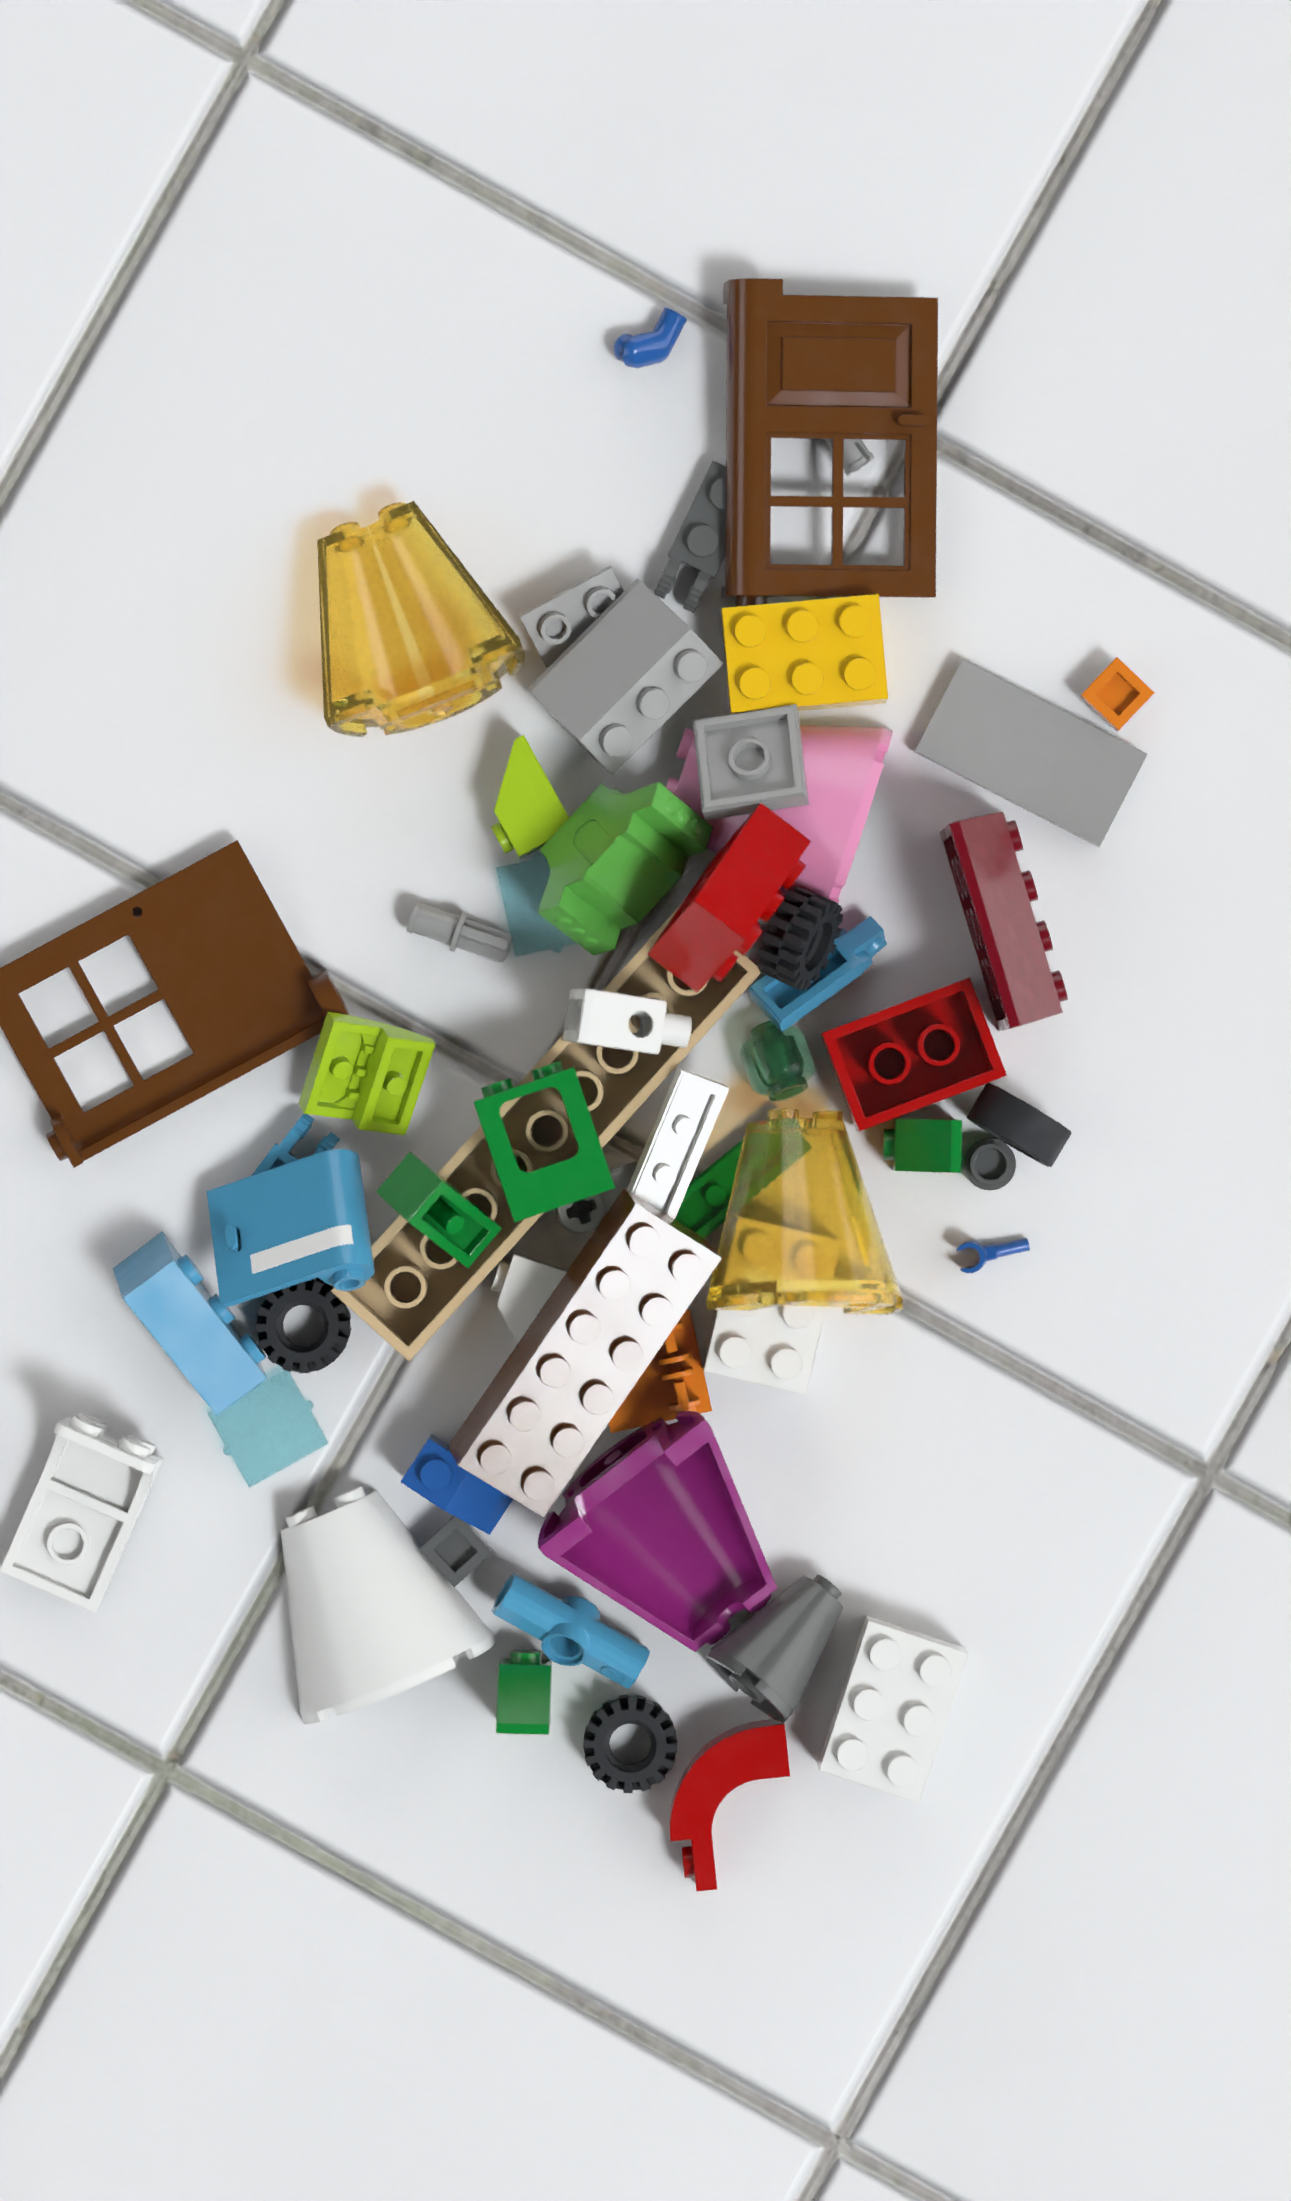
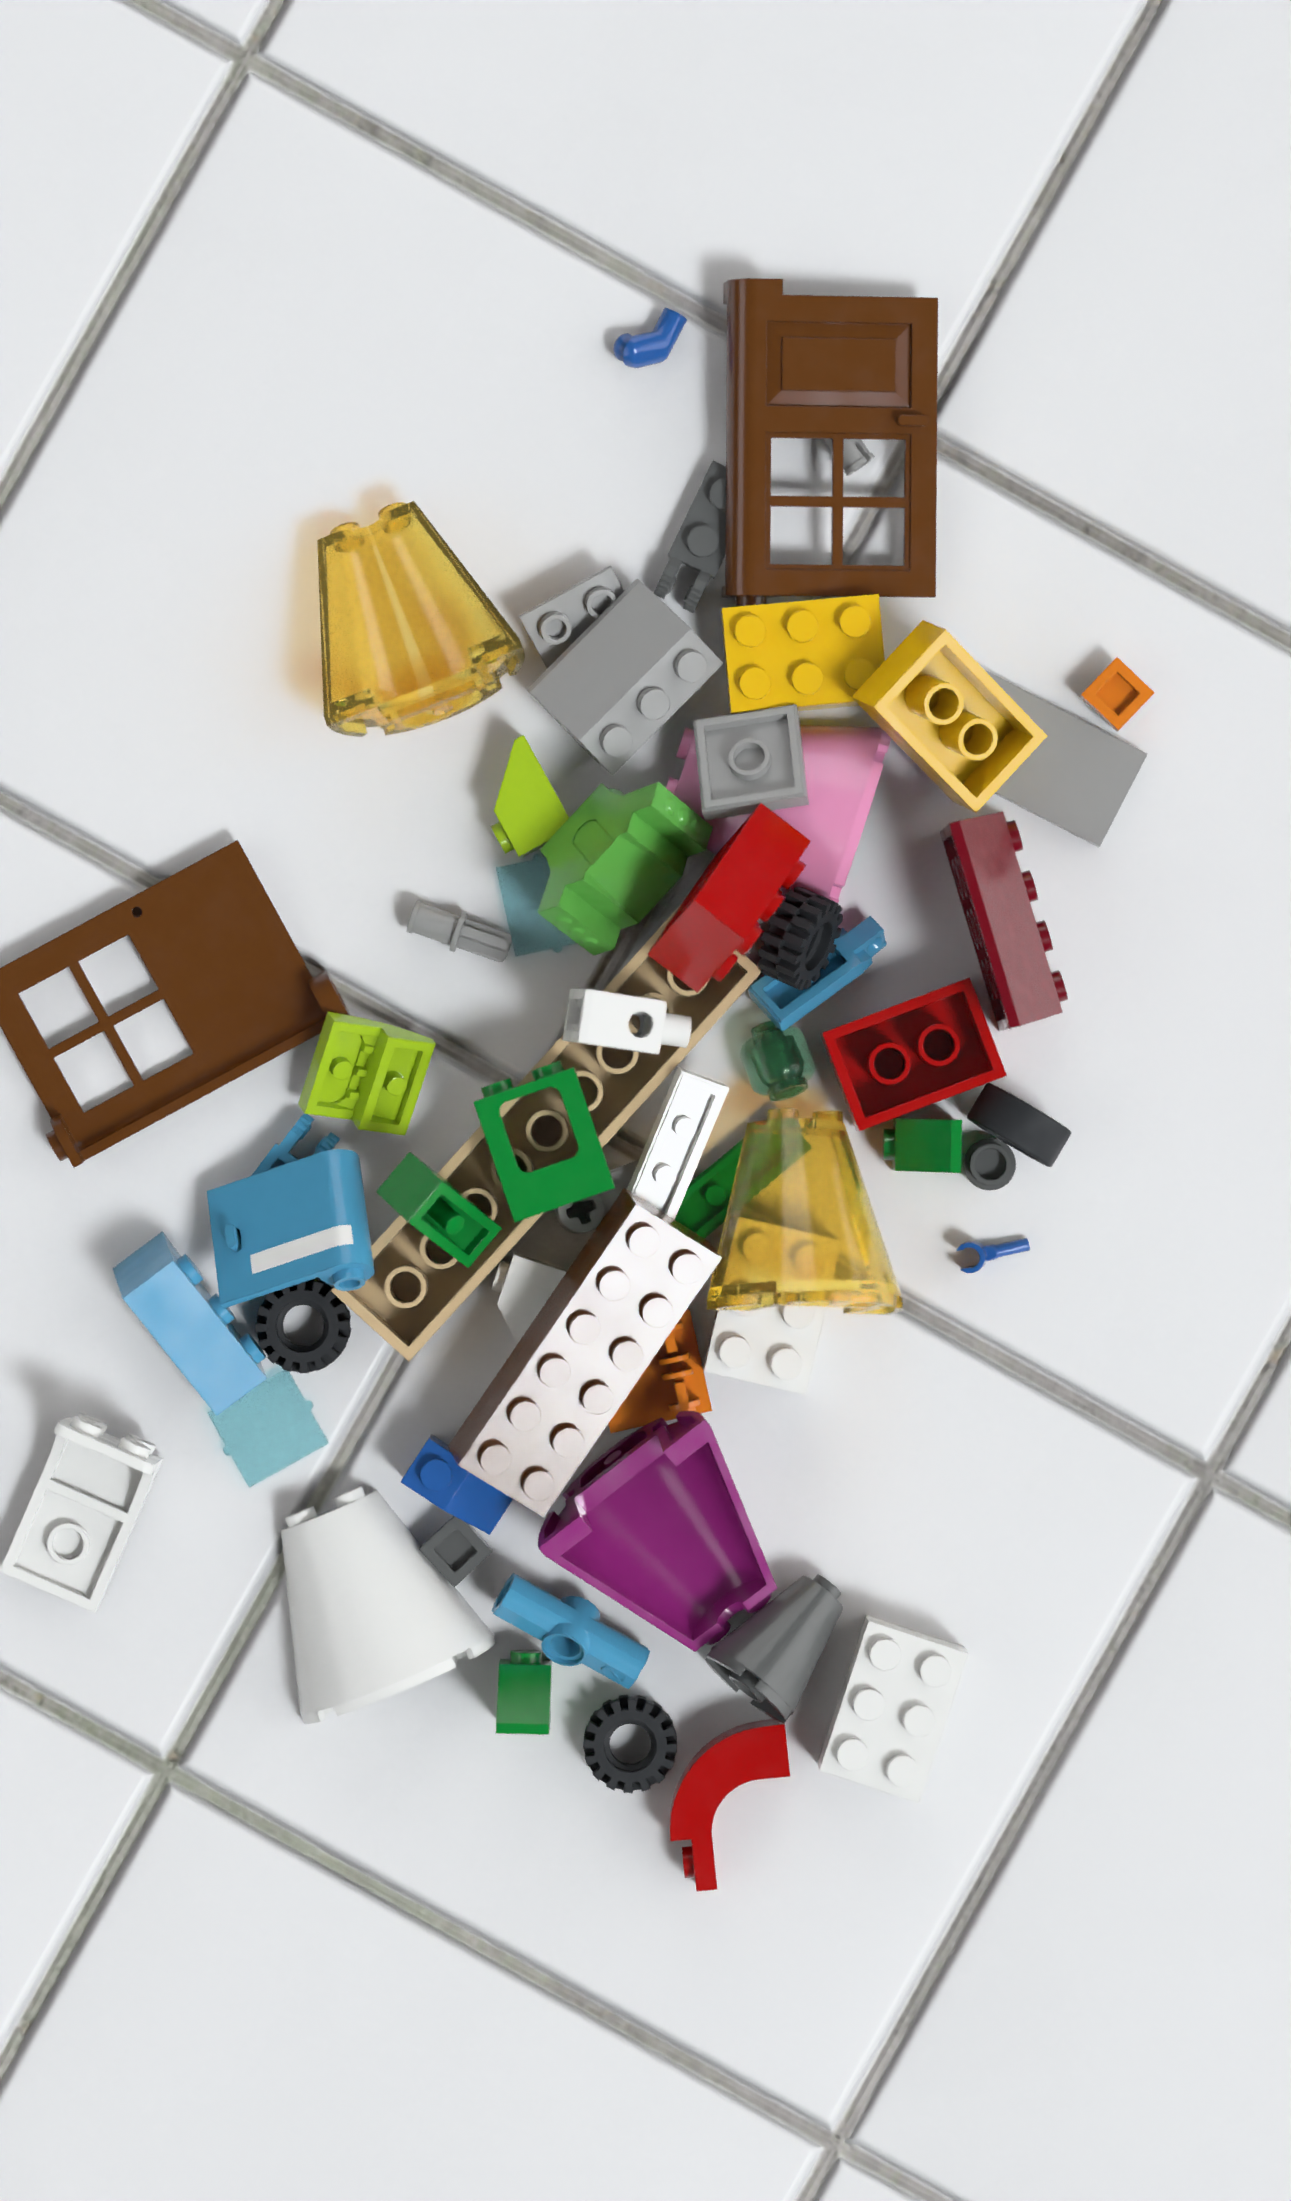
none -> yellow brick [852,620,1047,813]

